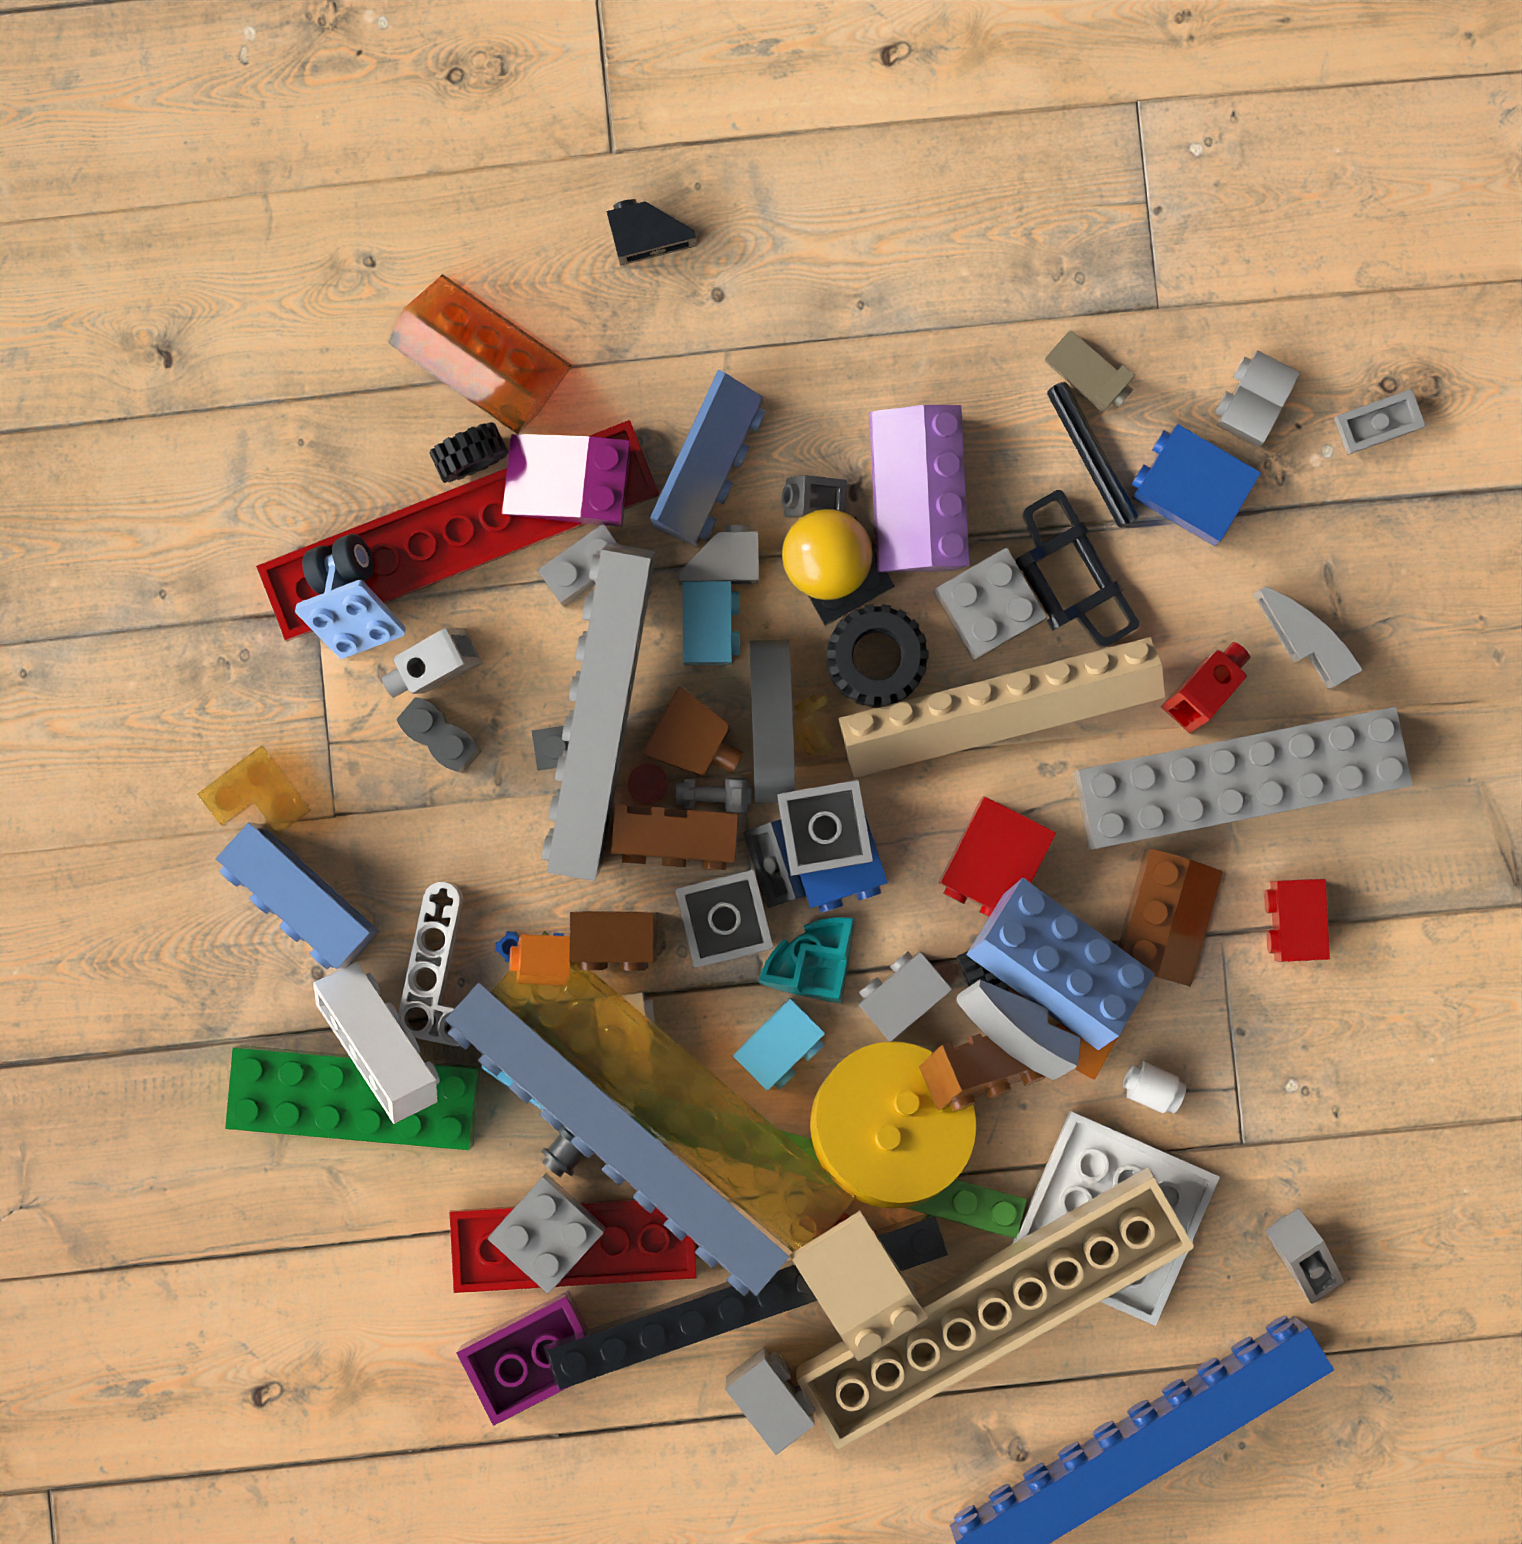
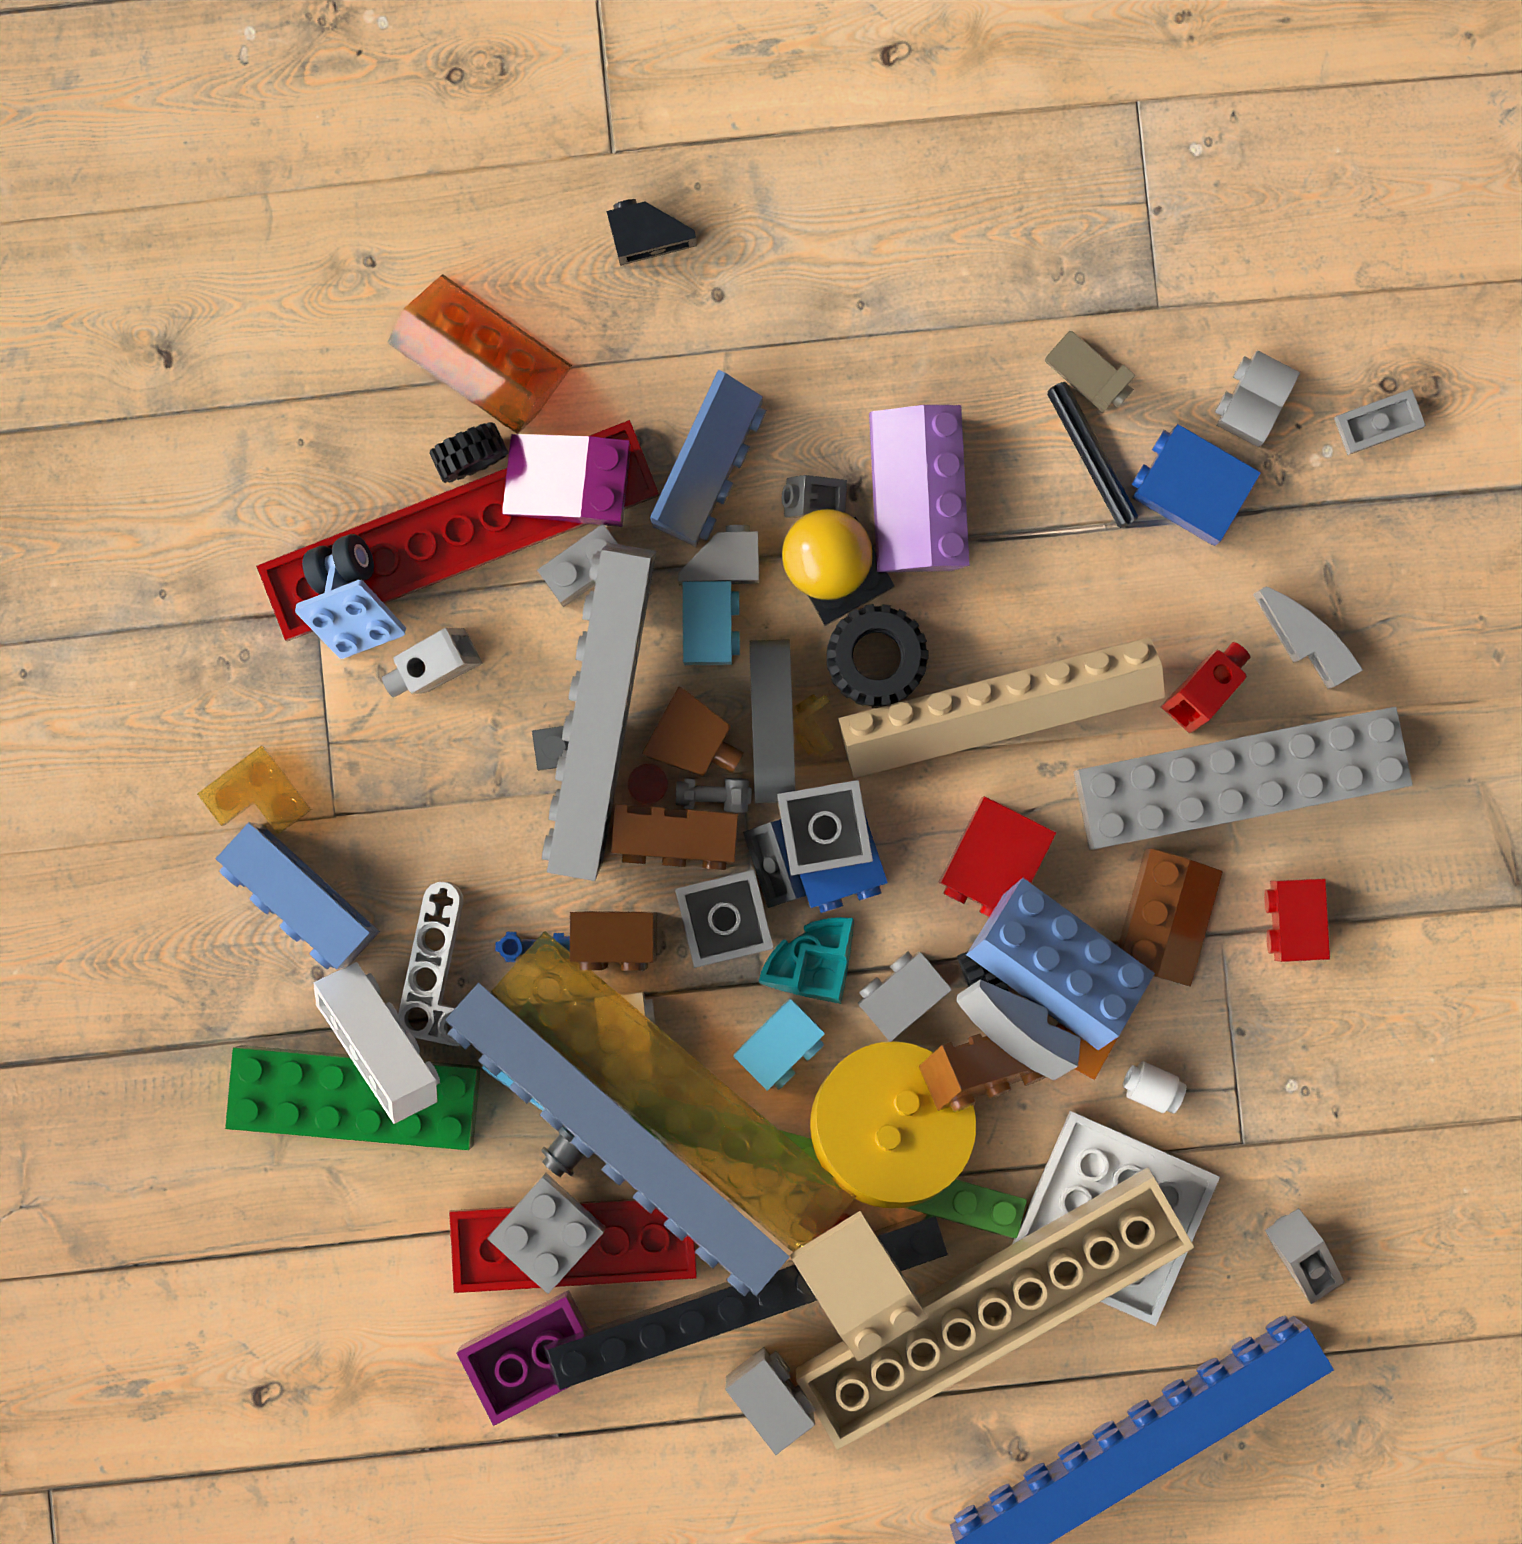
dark grey brick [397,697,481,773] -> none
orange brick [509,934,570,986] -> none
light grey brick [934,548,1047,661] -> none
black bar [1014,490,1139,648] -> none

